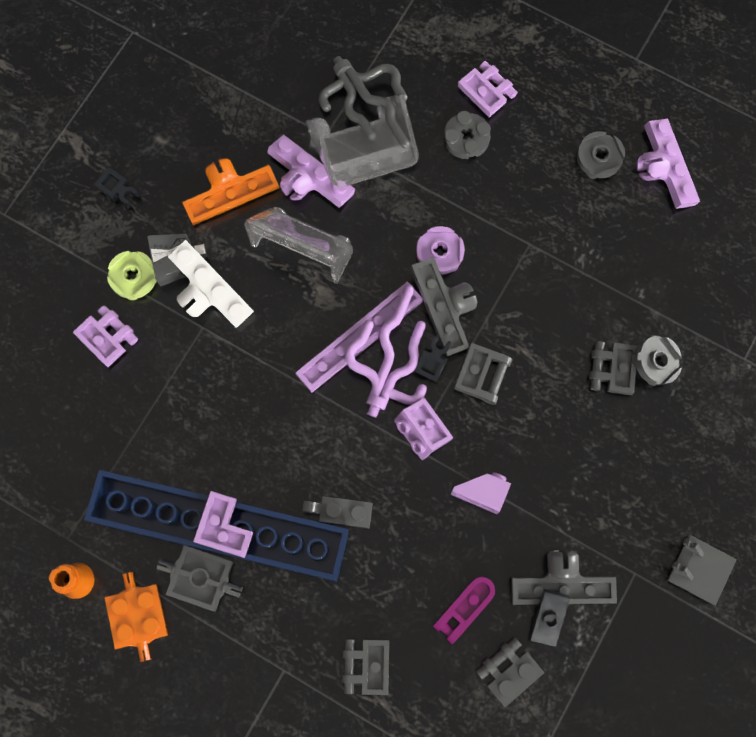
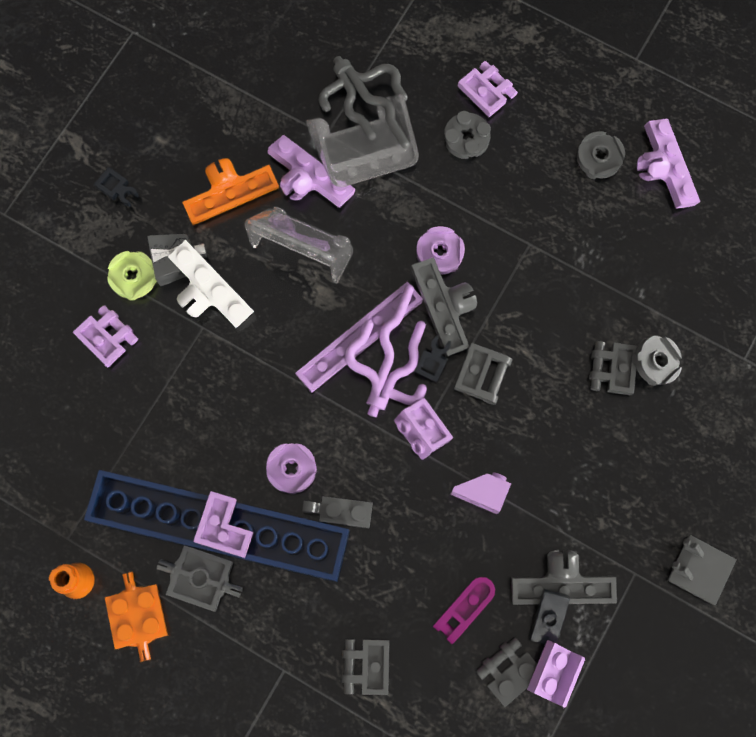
none -> lavender plate [266,443,317,494]
none -> lavender bracket [527,640,585,707]

